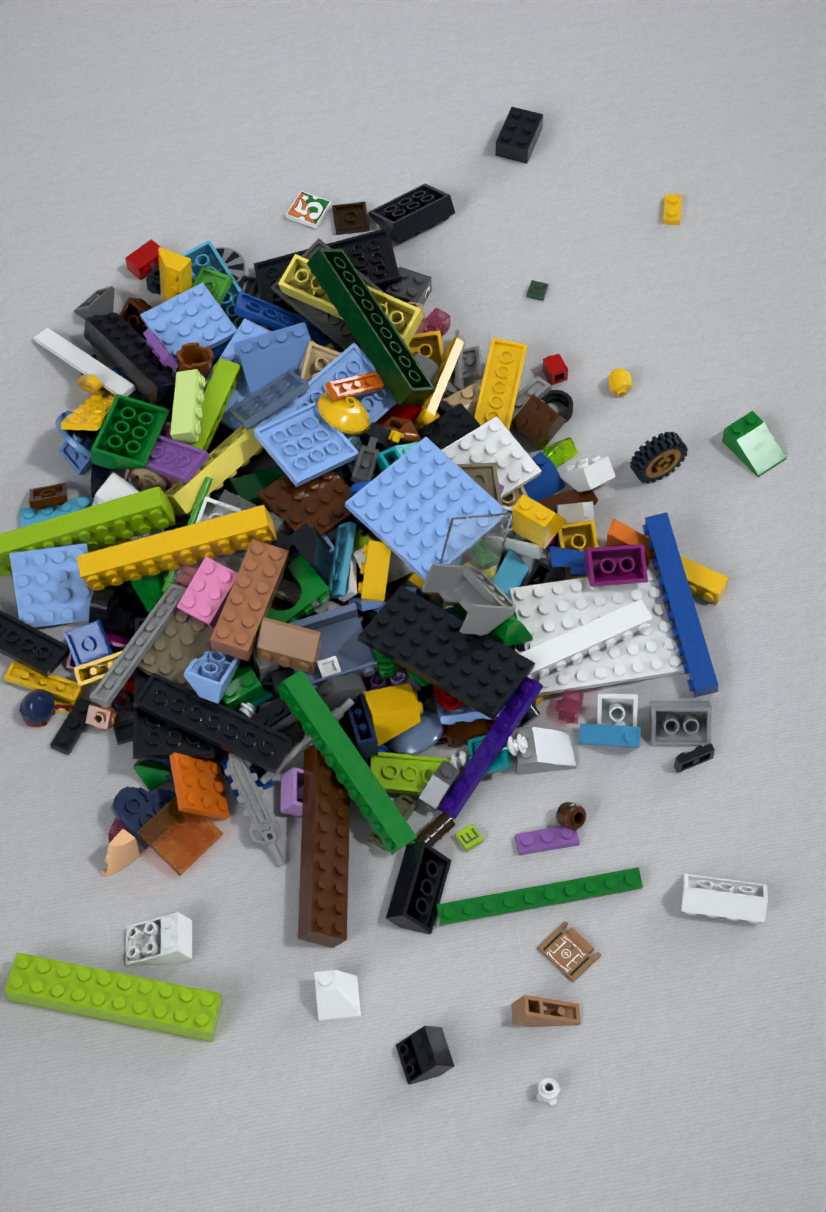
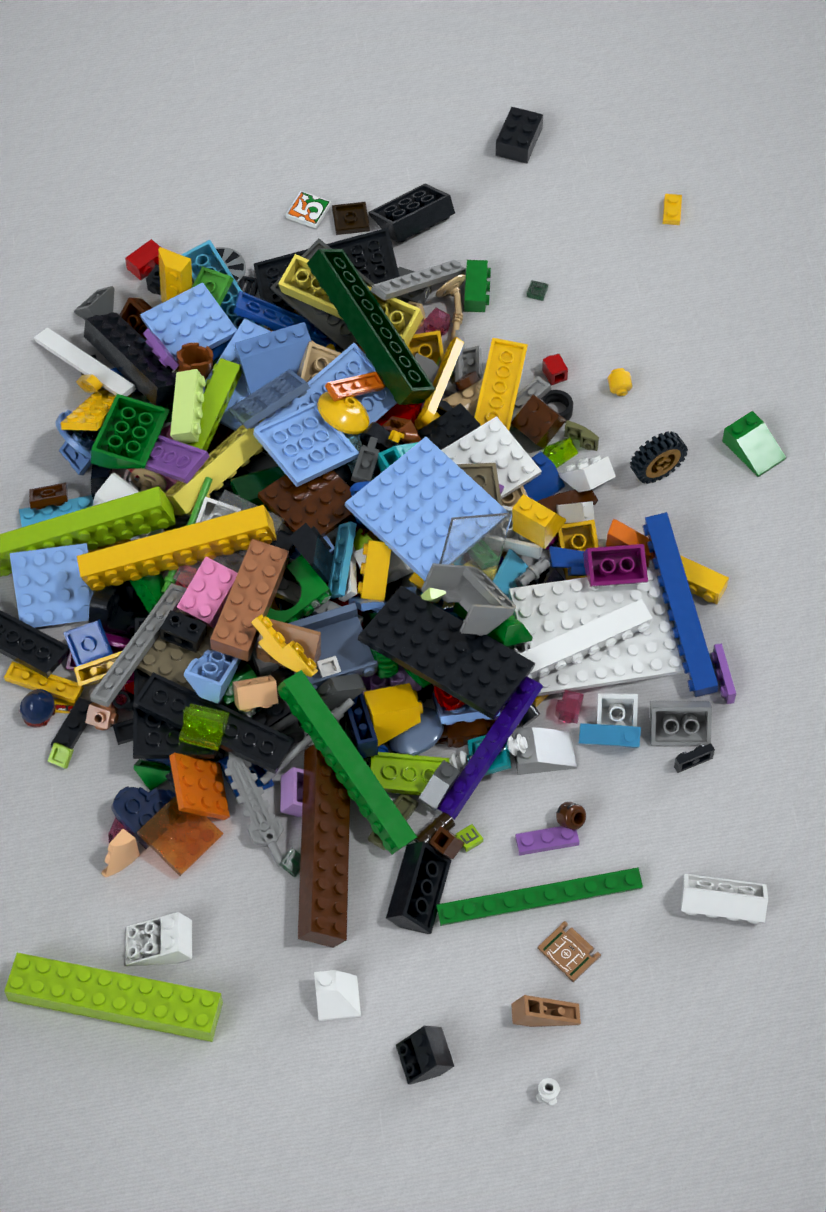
none -> lime tile [47,743,74,769]
none -> black brick [160,610,207,653]
none -> clear neon green bracket [179,703,229,751]
none -> light nougat brick [232,675,278,712]
none -> yellow slope [251,614,318,677]
none -> clear green tile [279,848,301,877]
none -> light grey plate [371,260,466,300]
none -> yellowish green slope [420,588,446,603]
none -> reddish brown brick [429,826,465,859]
none -> tan dish [436,274,466,341]
none -> reddish brown beam [455,371,479,391]
none -> green brick [464,260,491,312]
none -> light grey pin [515,557,550,587]
none -> olive slope [564,420,599,451]
none -> medium lavender plate [710,643,736,704]

